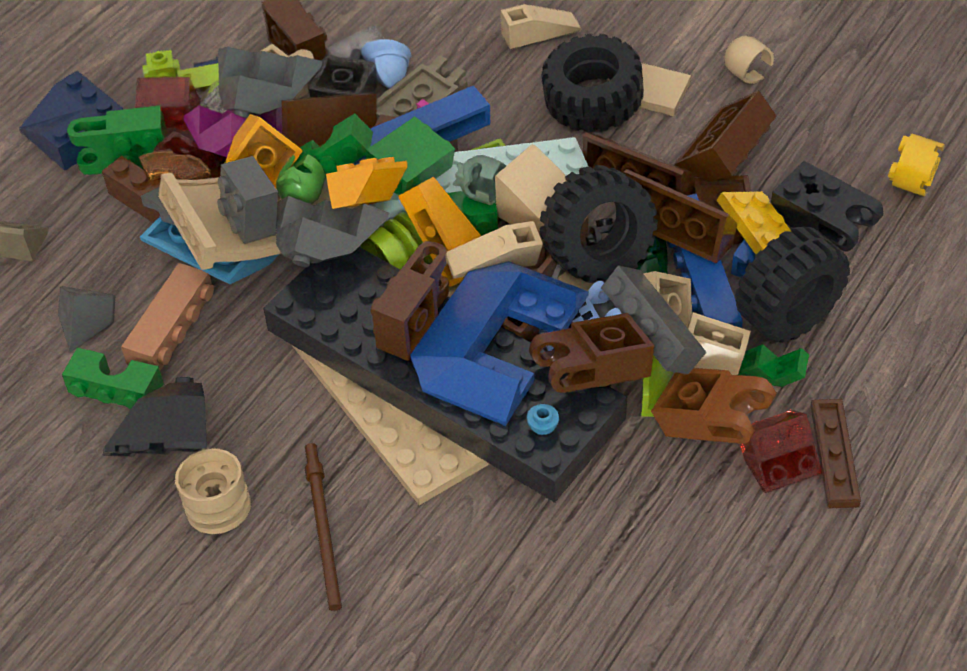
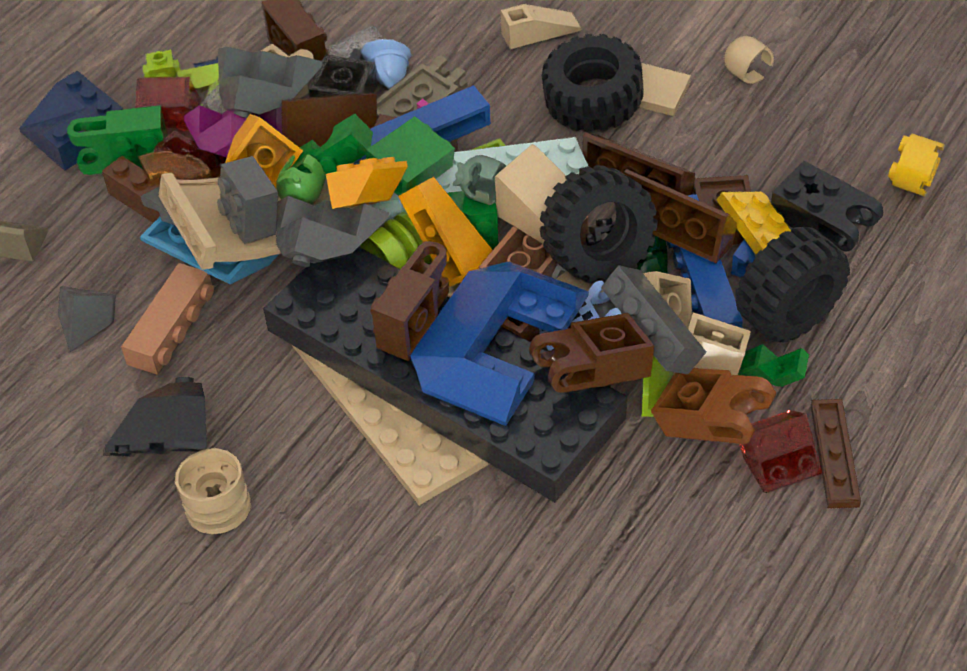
green arch [62,347,164,409] -> none
reddish brown bar [305,443,342,611] -> none
tan slope [446,221,543,279] -> none
dark azure plate [527,404,559,435] -> none
reddish brown slope [673,90,776,182] -> none

